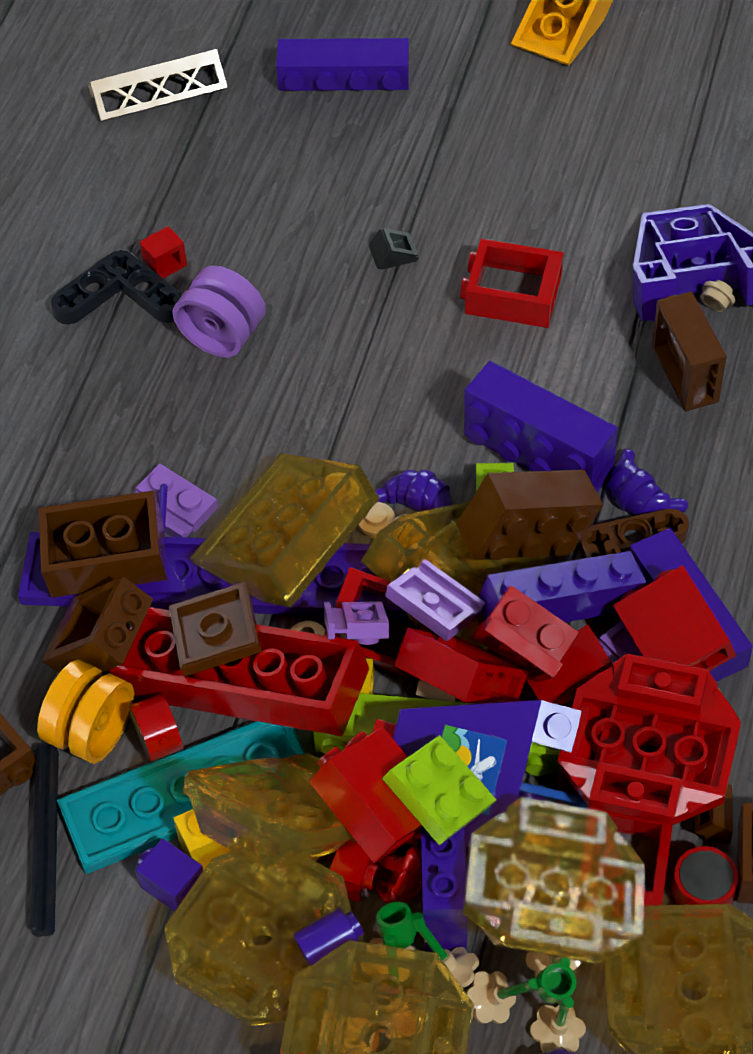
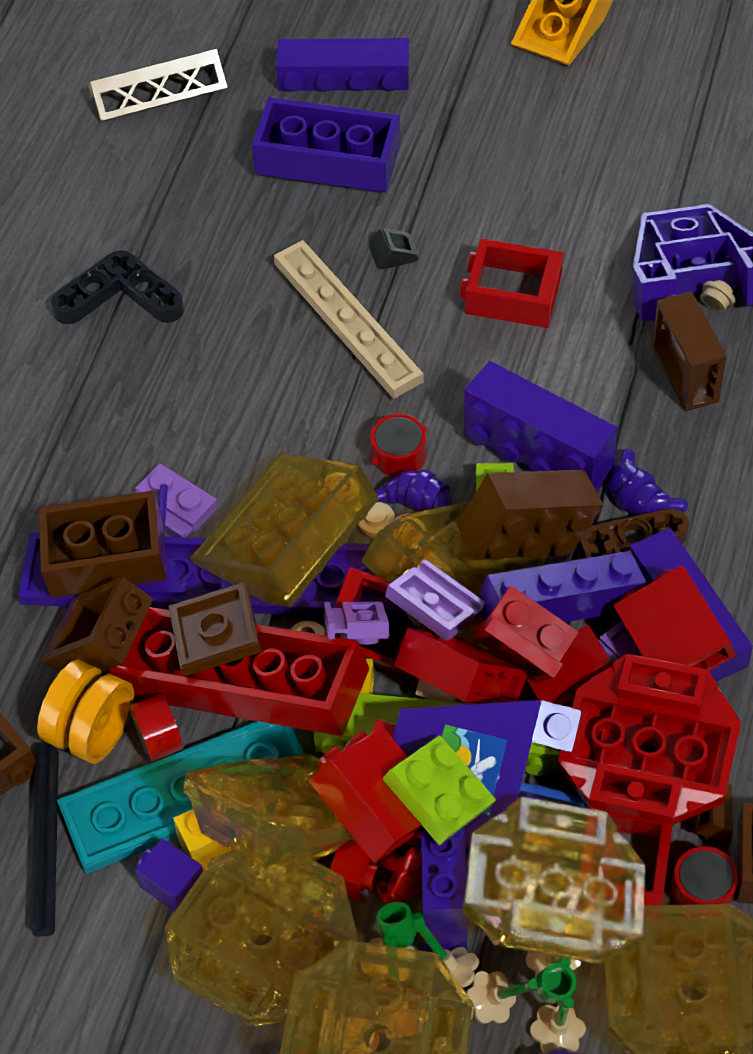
red plate [139,226,188,279] -> none
medium lavender wheel [172,266,266,358] -> none
dark purple brick [293,908,364,974] -> none
none -> dark purple brick [252,97,401,192]
none -> tan plate [274,240,424,399]
none -> piece [370,414,427,477]

